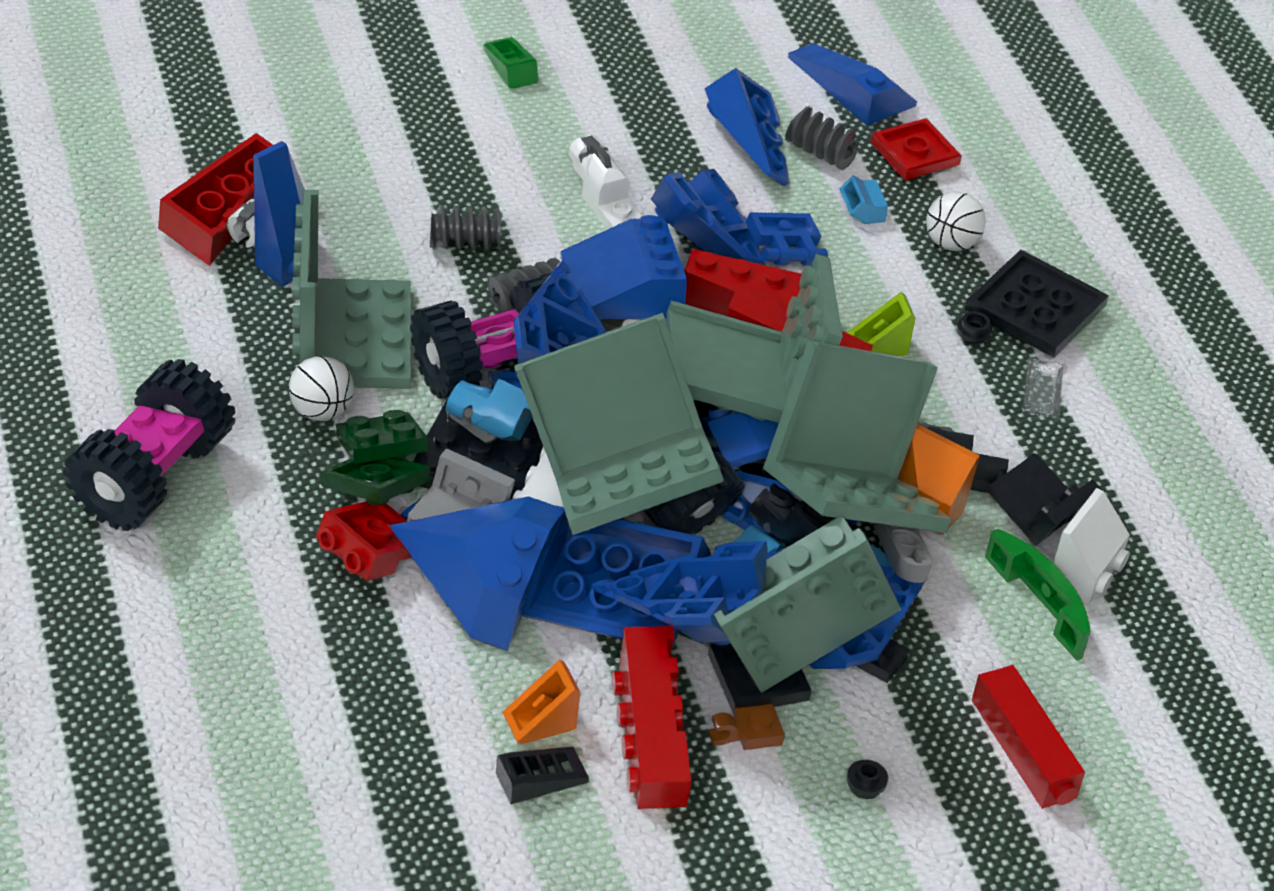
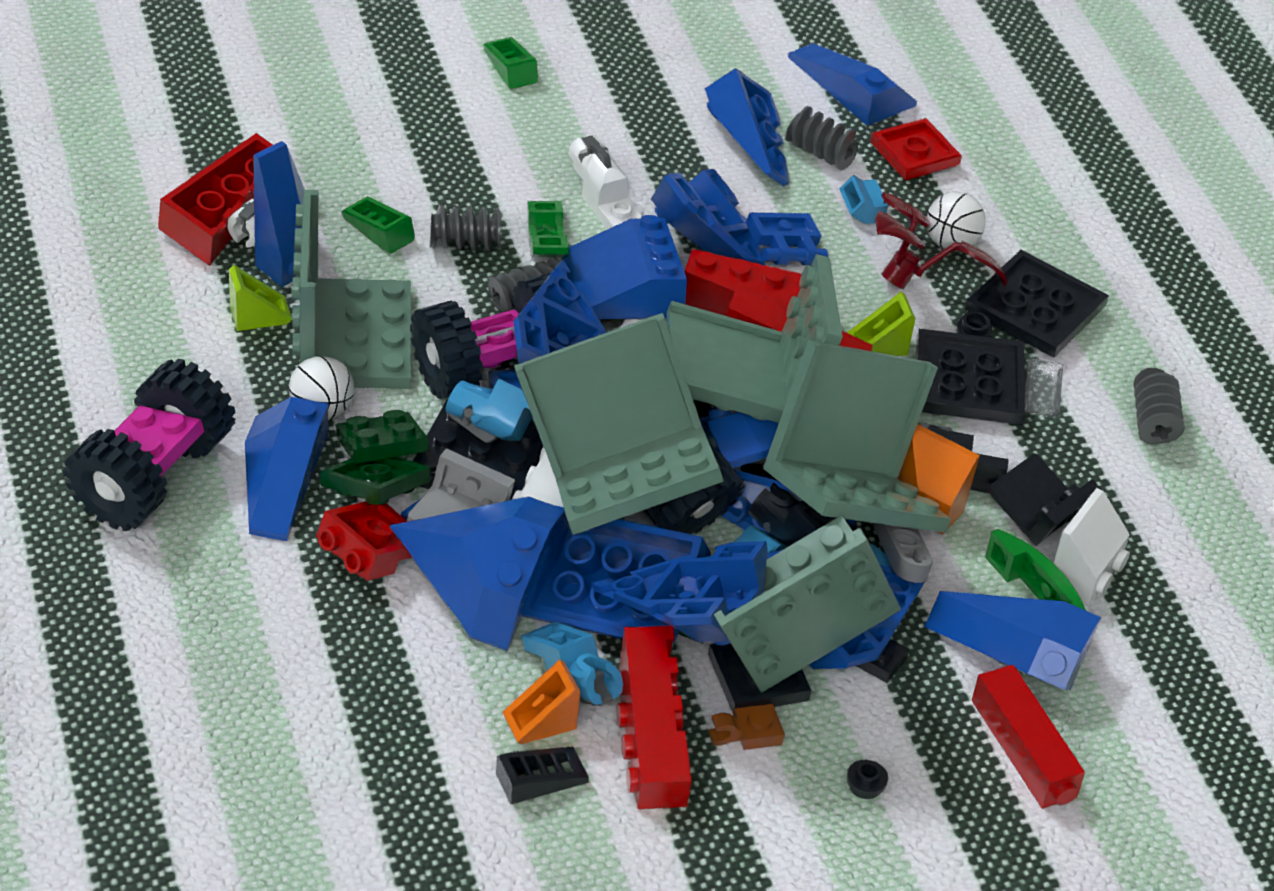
none -> lime slope [229,265,292,331]
none -> blue wedge [245,397,328,541]
none -> green slope [342,196,415,253]
none -> dark azure plate [521,621,623,706]
none -> green slope [527,201,569,258]
none -> dark red plant [875,192,1008,289]
none -> black plate [916,328,1025,425]
none -> blue wedge [925,591,1102,690]
none -> dark grey piece [1133,368,1185,444]

